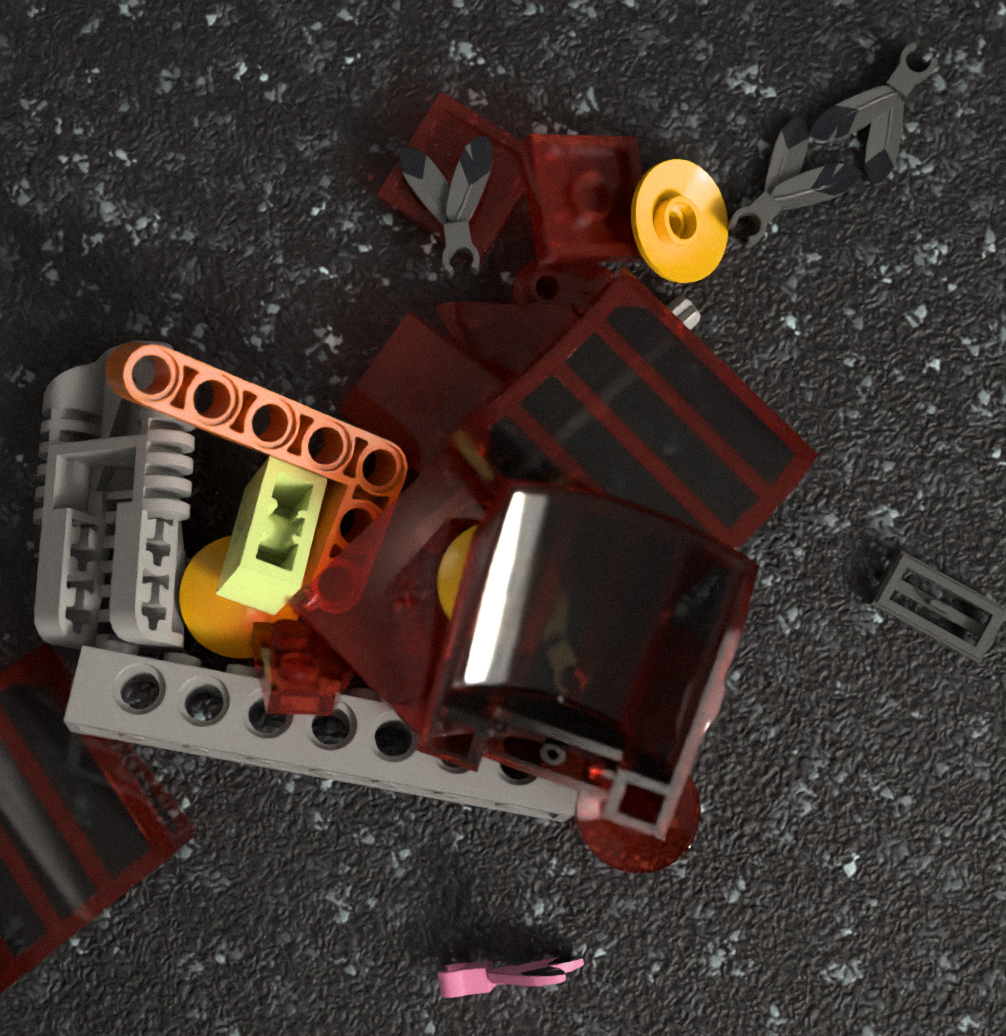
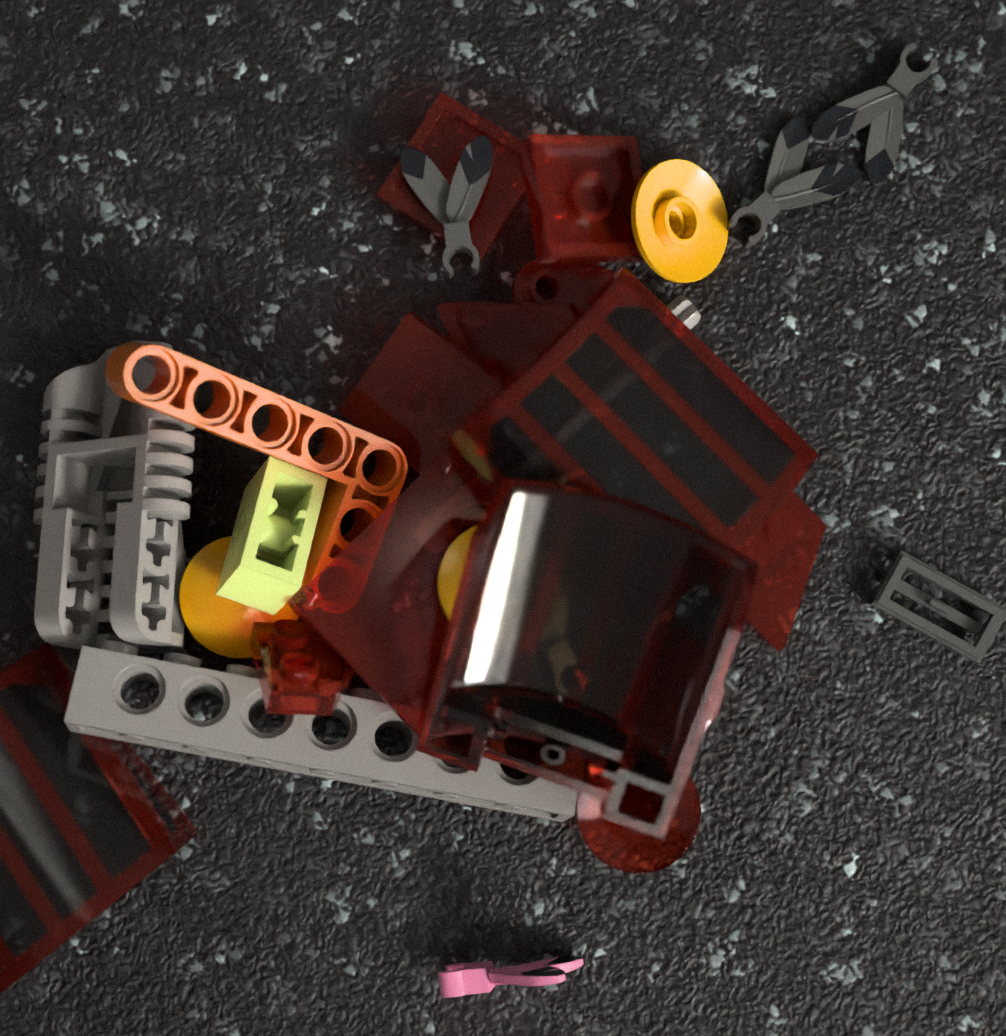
none -> clear red wing [694,482,827,652]

